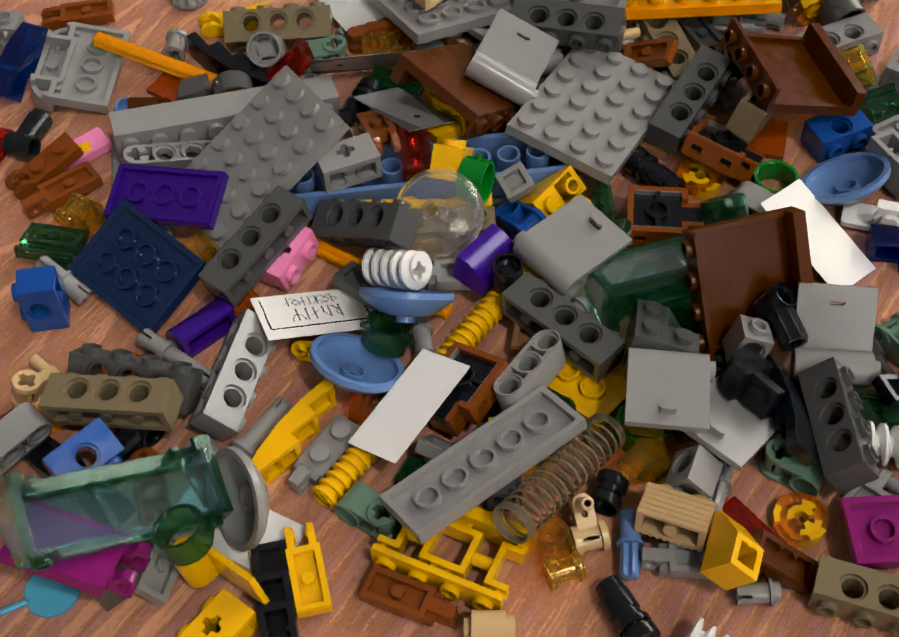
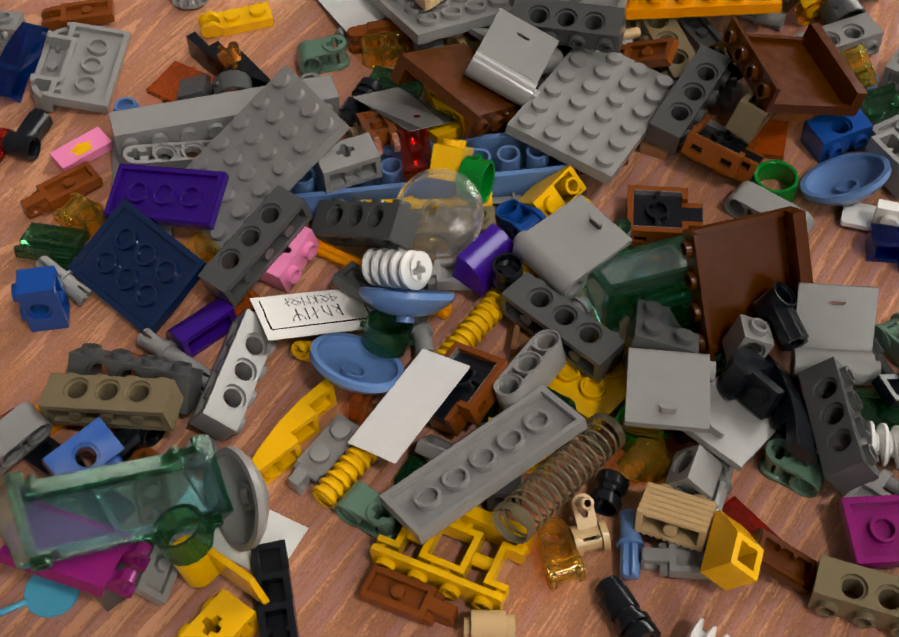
dark orange hinge [4,132,84,200] -> none
tan piece [11,354,64,408] -> none
light orange axle [92,31,241,93] -> none
reddish brown plate [127,97,170,109] -> none
light grey bush [161,29,188,62] -> none
dark tan brick [223,2,333,49] -> none
light grey pin [229,396,293,460] -> none
light grey wheel [246,31,286,67] -> none
clear red plate [267,38,315,79] -> none
yellow hinge [284,521,333,619] -> none
light grey sticker [310,51,413,74] -> none
light grey tile [495,161,537,204] -> none
clear green plate [592,179,616,224] -> none
black axle [625,148,686,188] -> none
piece [677,160,724,200] -> none
clear green piece [700,192,749,225] -> none
light grey axle [711,15,766,34] -> none
light grey pin [734,577,782,607] -> none
white sticker [761,179,876,285] -> none
piece [771,492,830,548] -> none
none -> clear orange plate [216,41,242,70]

